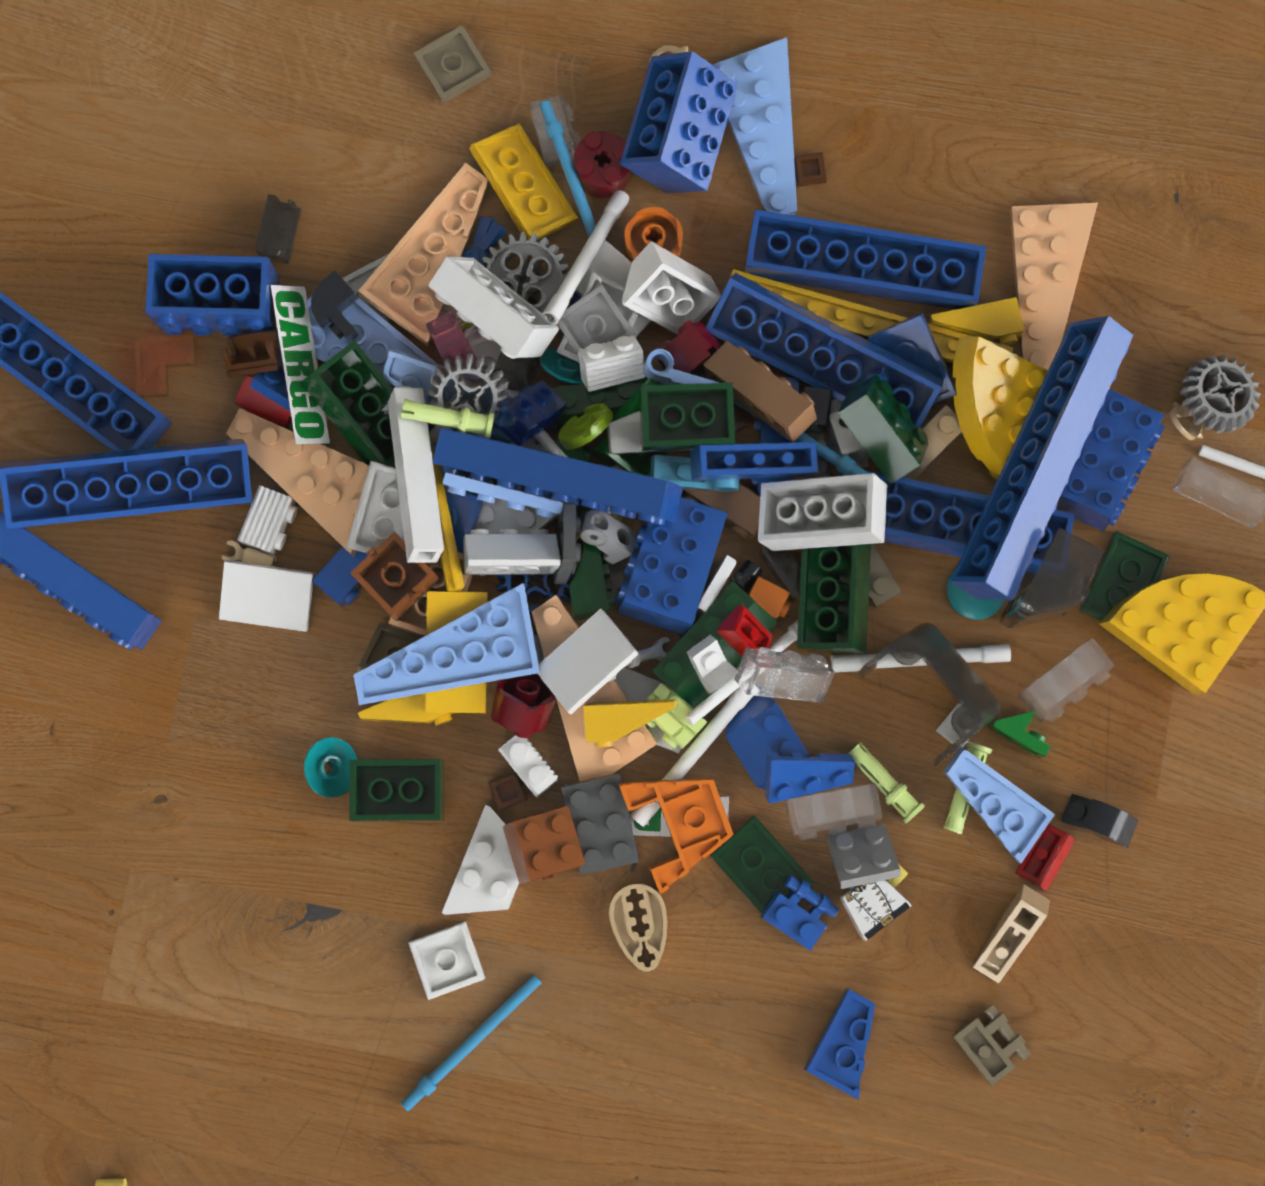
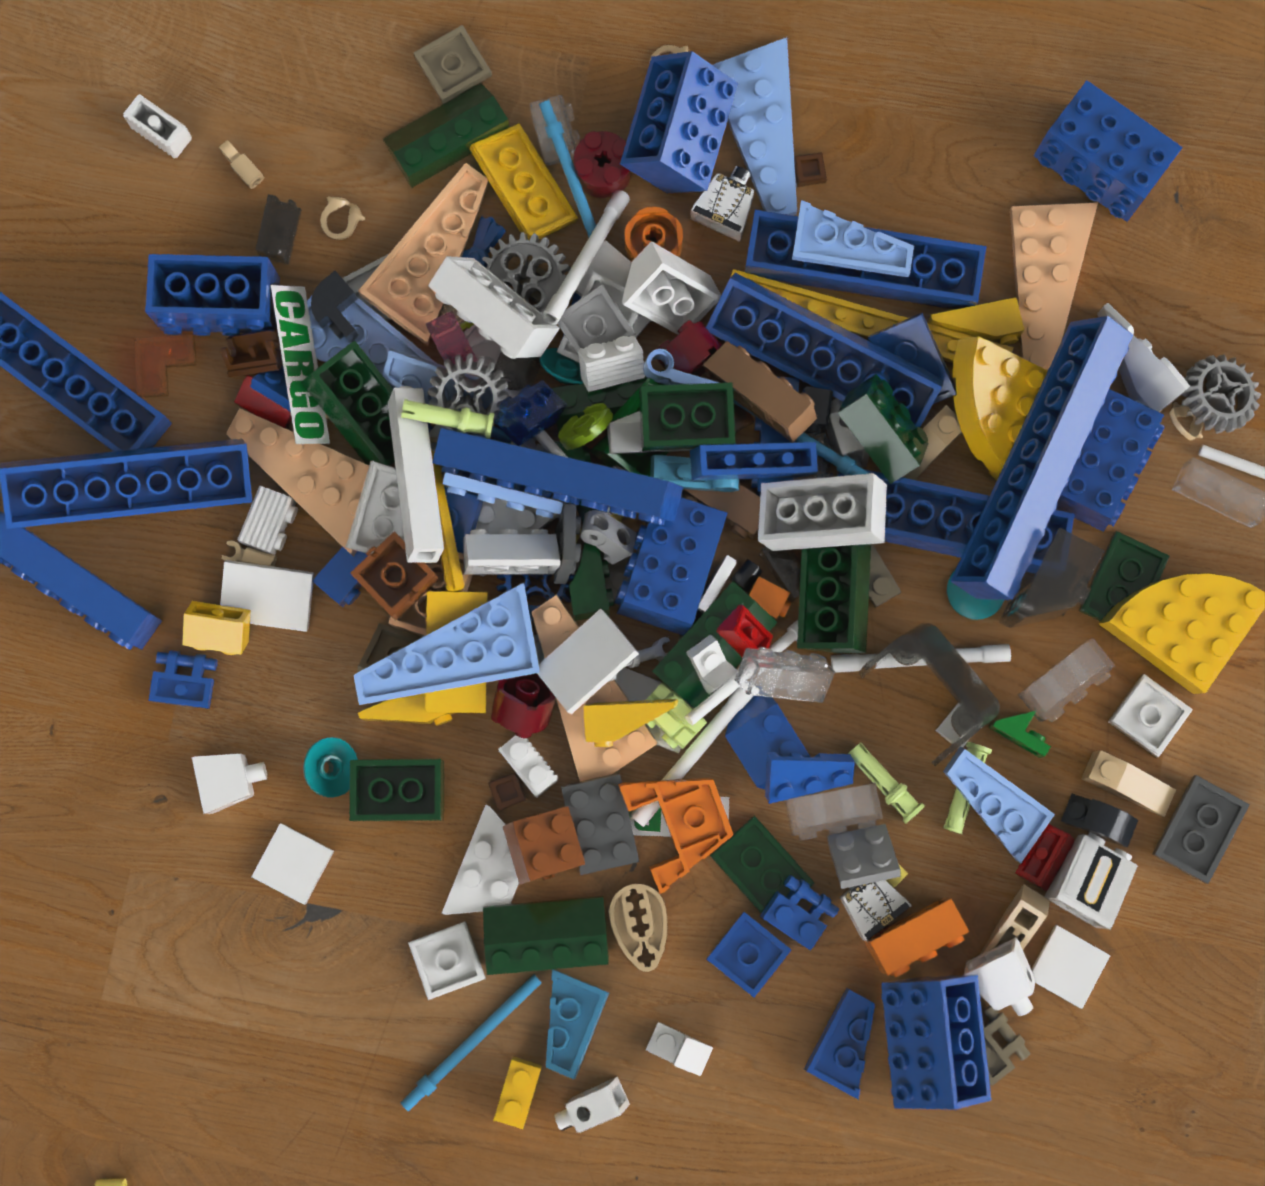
none -> white brick [123,94,192,158]
none -> blue plate [148,650,218,709]
none -> yellow brick [183,601,251,655]
none -> white torso [192,754,268,814]
none -> tan bar [219,140,264,189]
none -> white tile [251,823,334,905]
none -> tan piece [320,196,365,240]
none -> dark green slope [382,83,509,188]
none -> dark green slope [483,896,609,975]
none -> yellow brick [494,1057,542,1129]
none -> dark azure wing [546,969,609,1079]
none -> white torso [555,1076,630,1133]
none -> white slope [645,1021,713,1076]
none -> white torso [690,166,754,242]
none -> blue plate [706,911,791,998]
none -> light blue wing [792,200,914,277]
none -> orange brick [864,898,969,977]
none -> blue brick [881,975,992,1110]
none -> white torso [964,938,1035,1016]
none -> white tile [1031,925,1111,1009]
none -> blue brick [1033,80,1183,222]
none -> white slope [1044,833,1138,930]
none -> tan slope [1081,750,1176,817]
none -> white wedge [1097,303,1190,412]
none -> white tile [1108,674,1193,758]
none -> dark grey plate [1152,775,1250,884]

